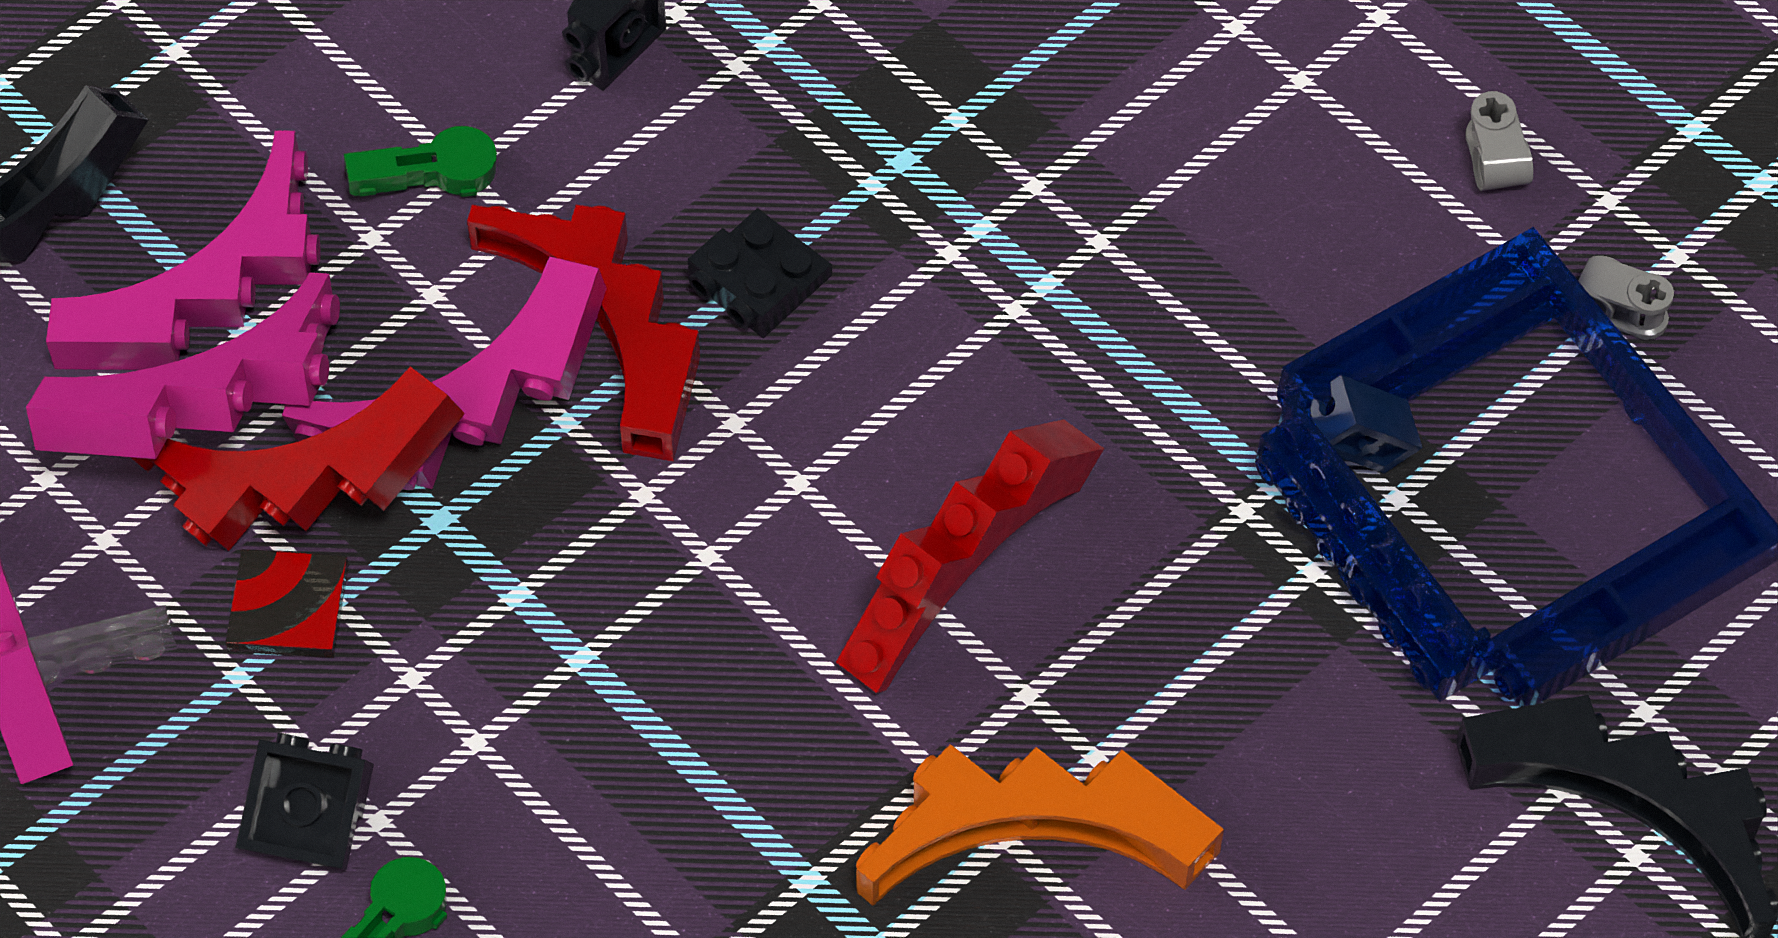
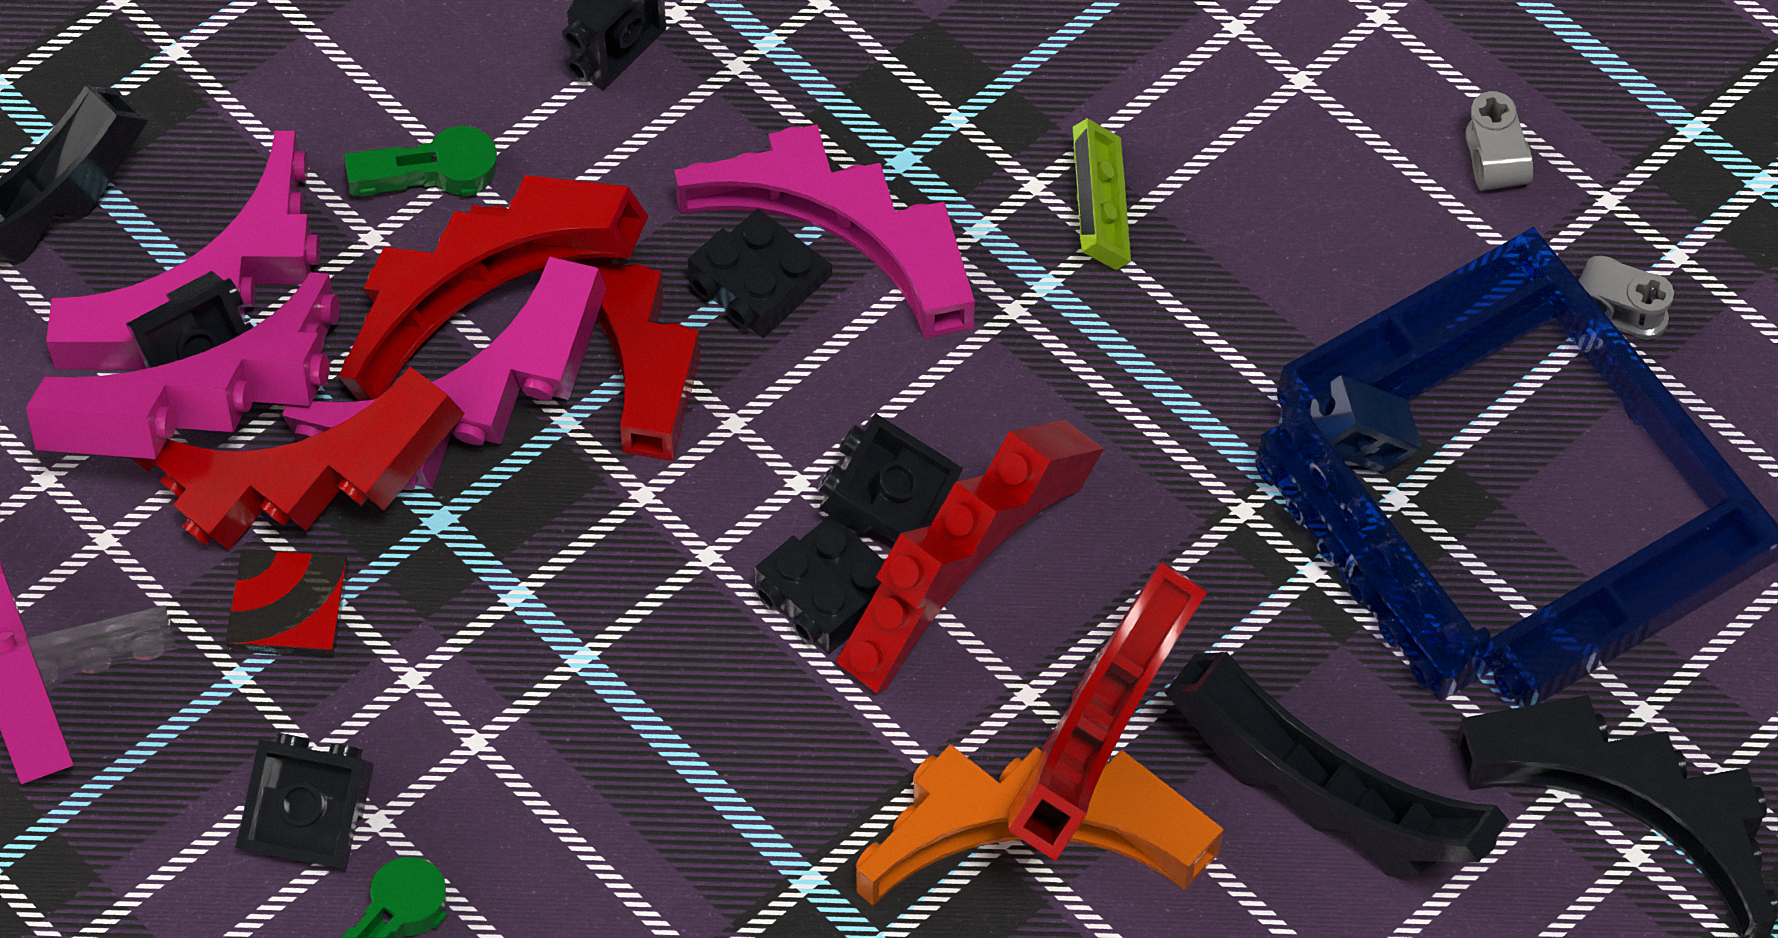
none -> black plate [126,271,254,369]
none -> red arch [338,175,649,401]
none -> dark pink arch [674,124,975,339]
none -> black plate [755,515,885,655]
none -> black plate [817,413,963,542]
none -> red arch [1008,560,1207,861]
none -> lime plate [1073,118,1131,270]
none -> black arch [1164,652,1509,876]

